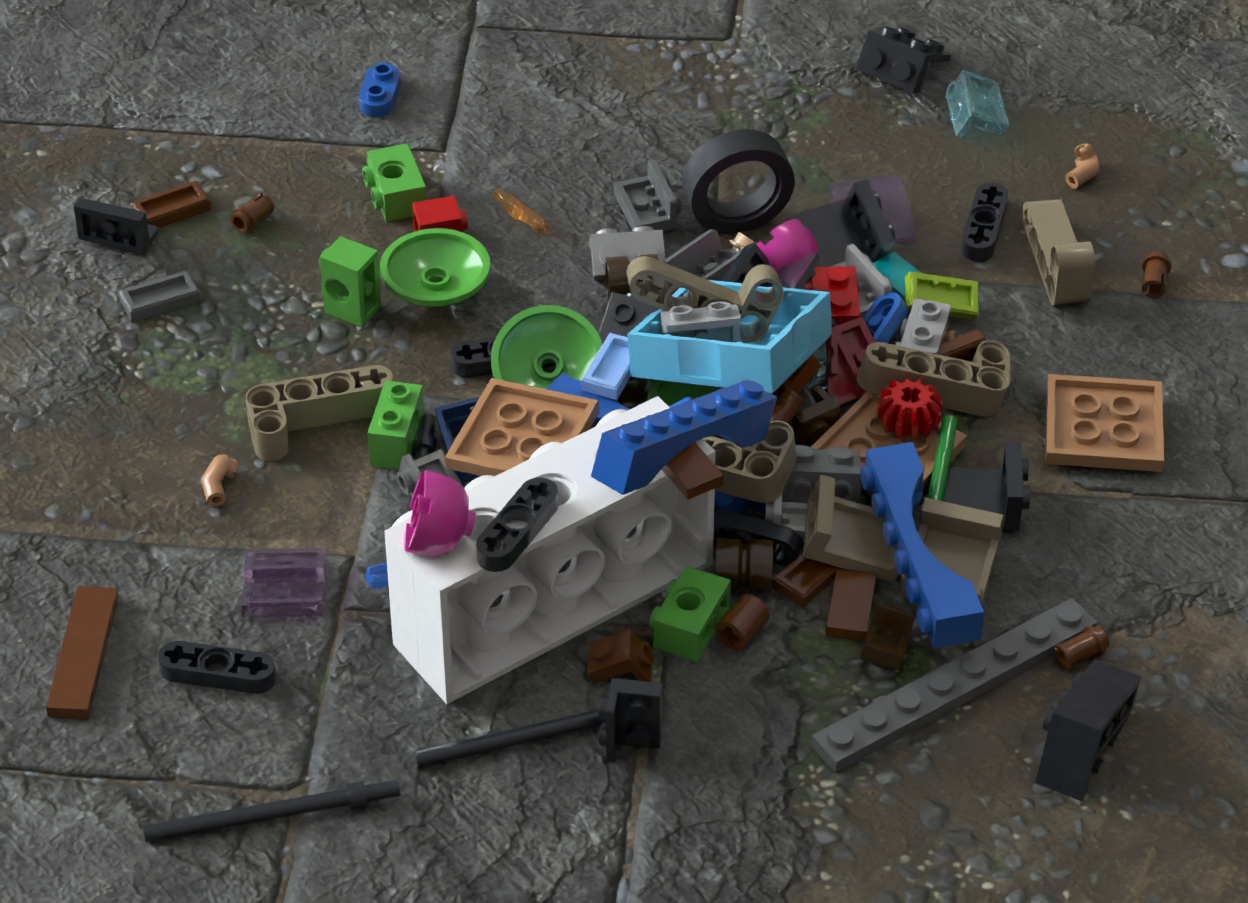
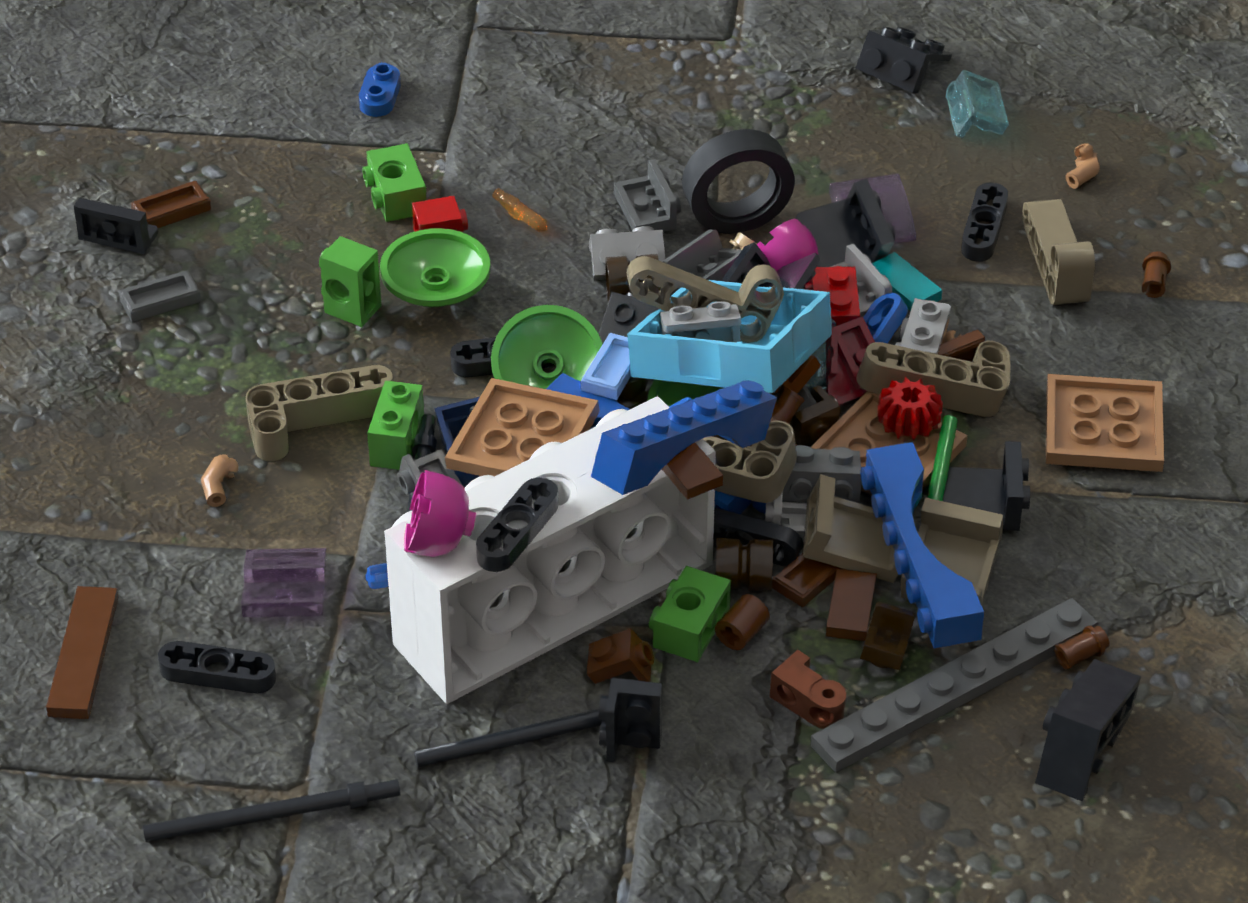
reddish brown pin [230,193,275,233] -> none
lime plate [905,271,979,320] -> none
none -> copper leg [769,650,846,729]

